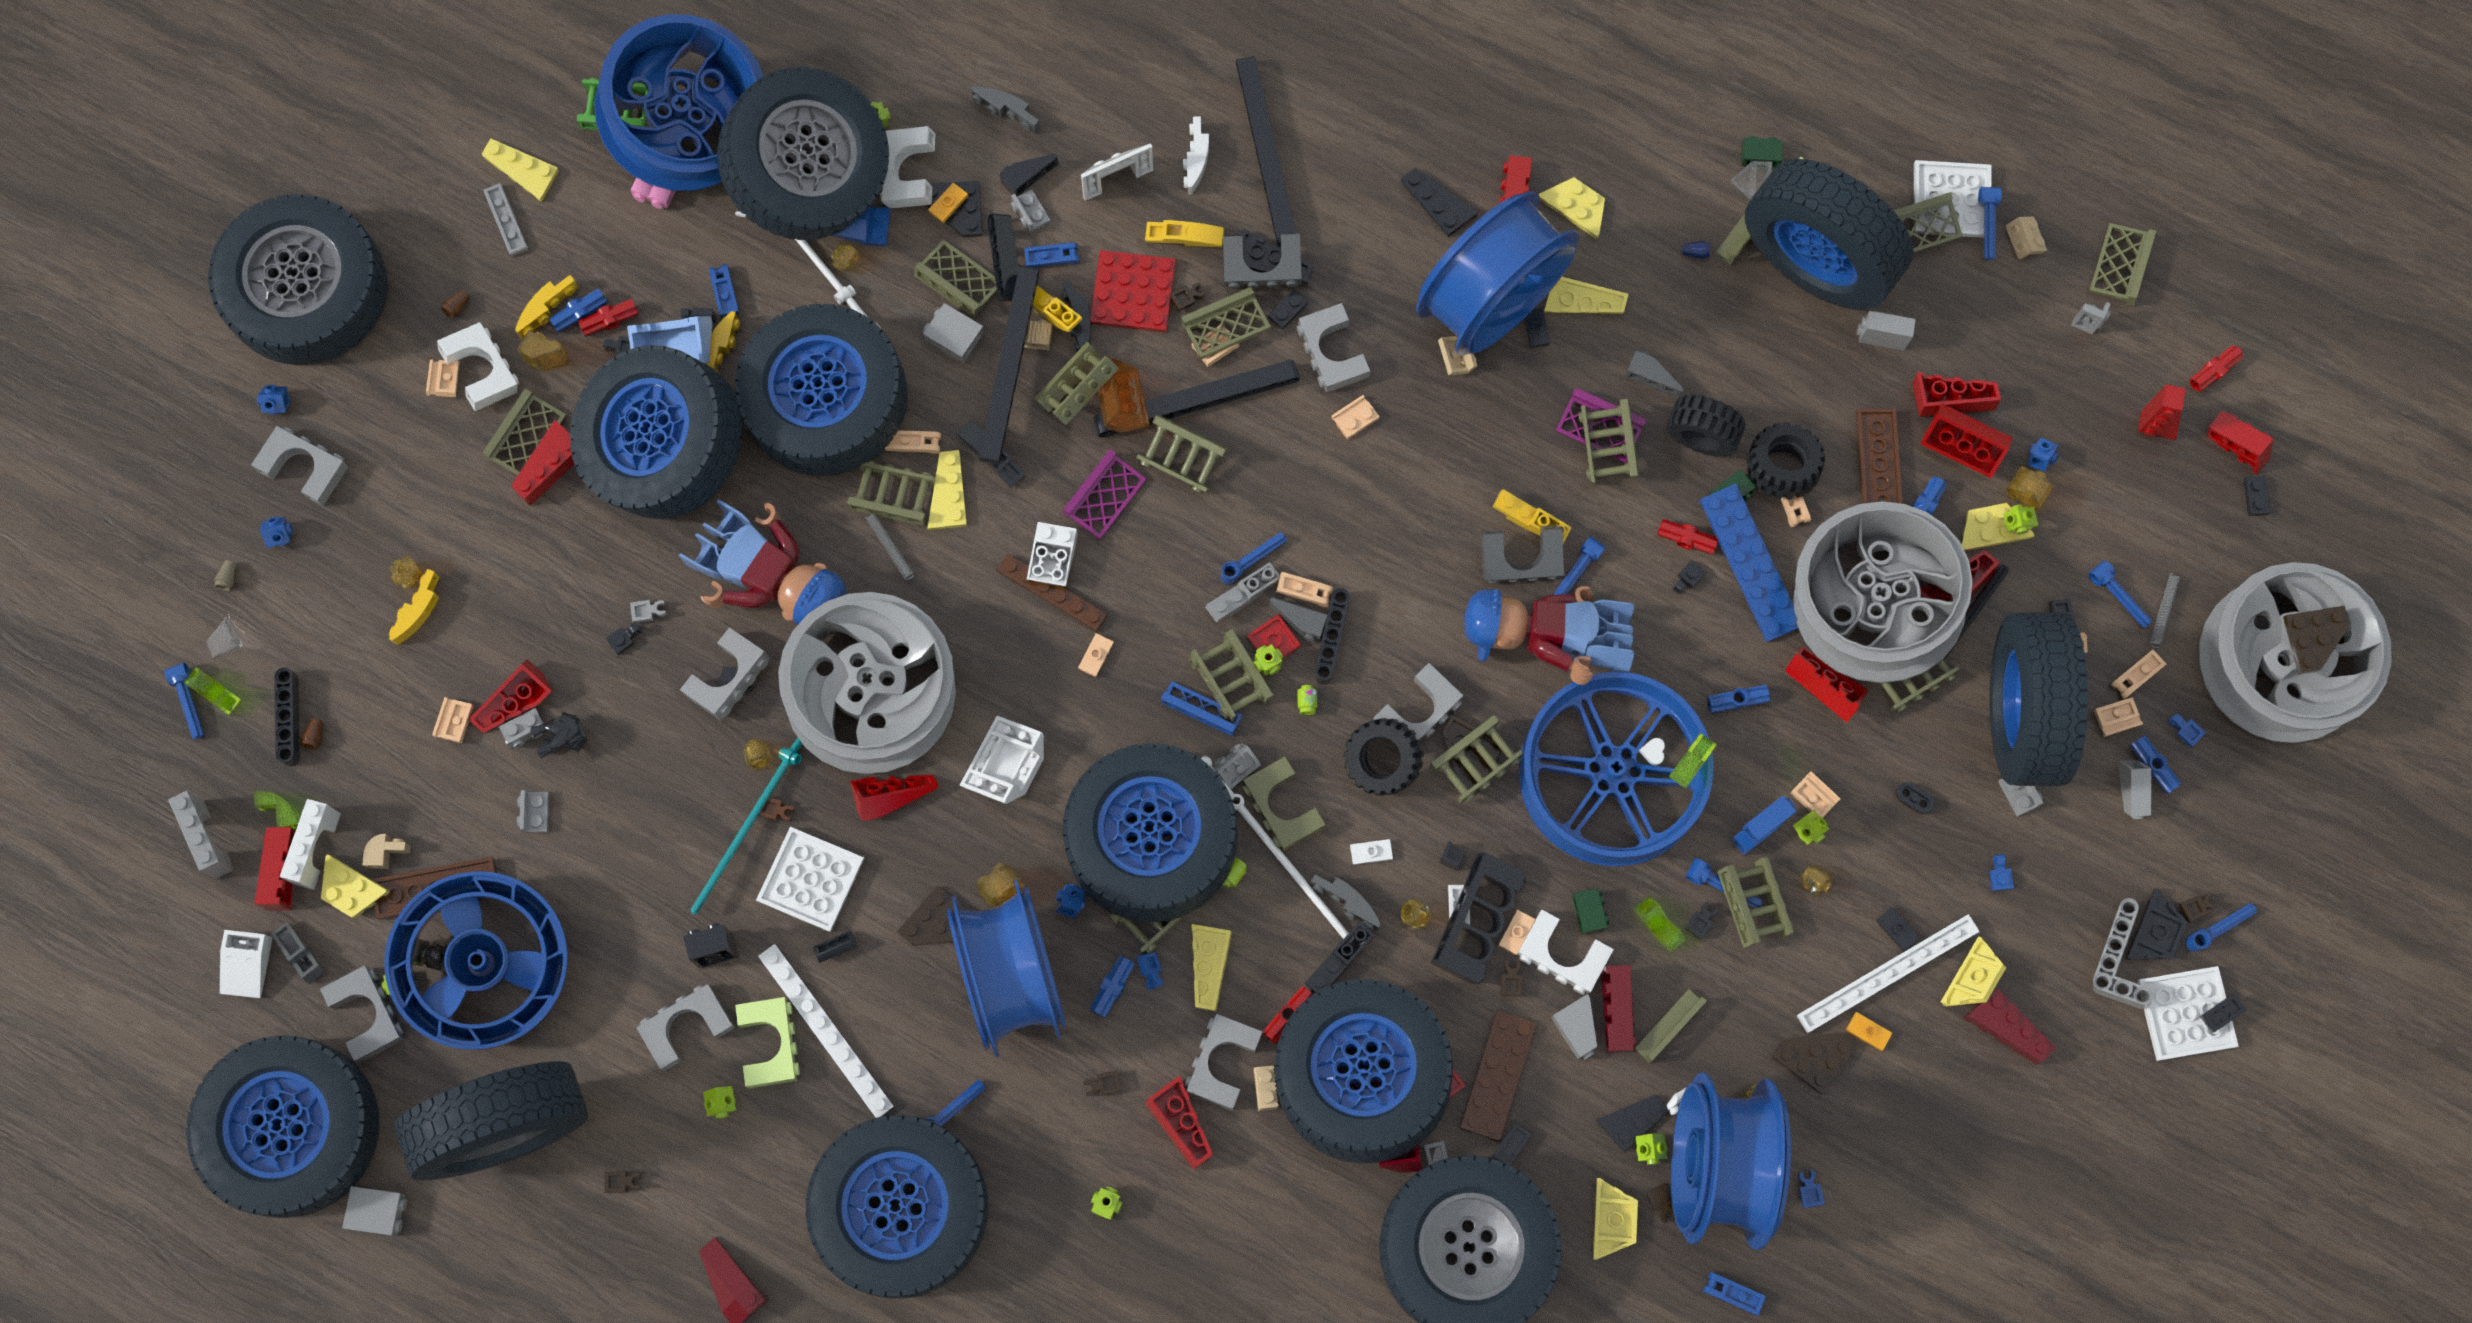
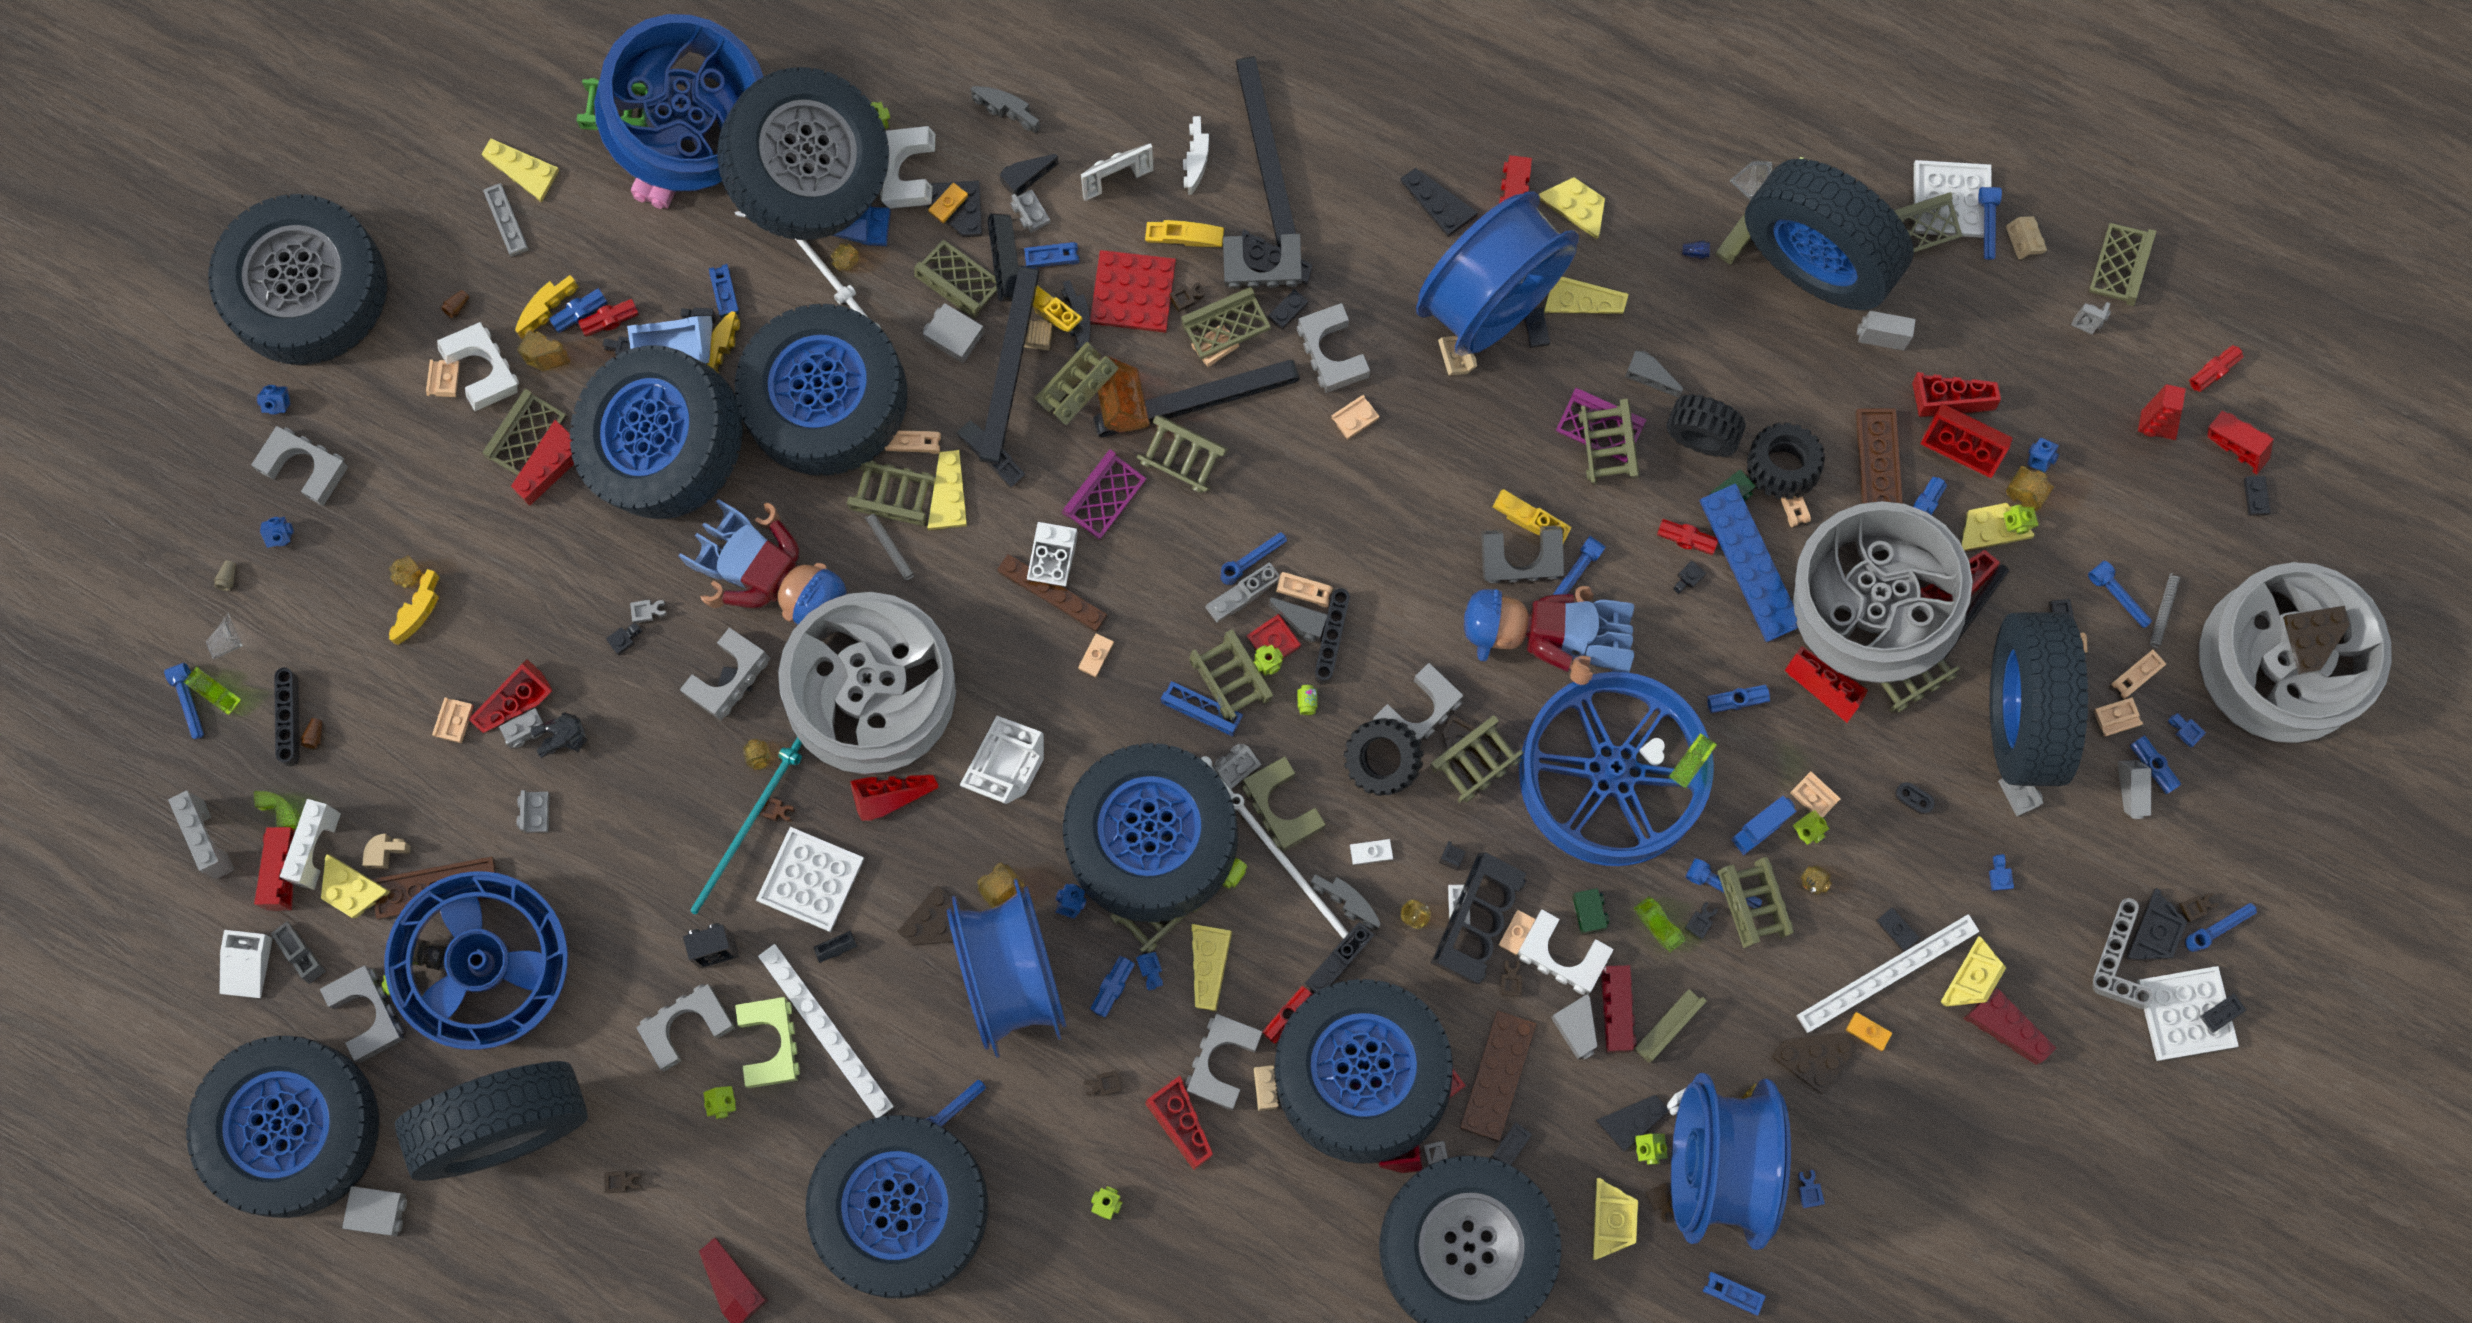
dark green brick [1741,136,1782,168] -> none

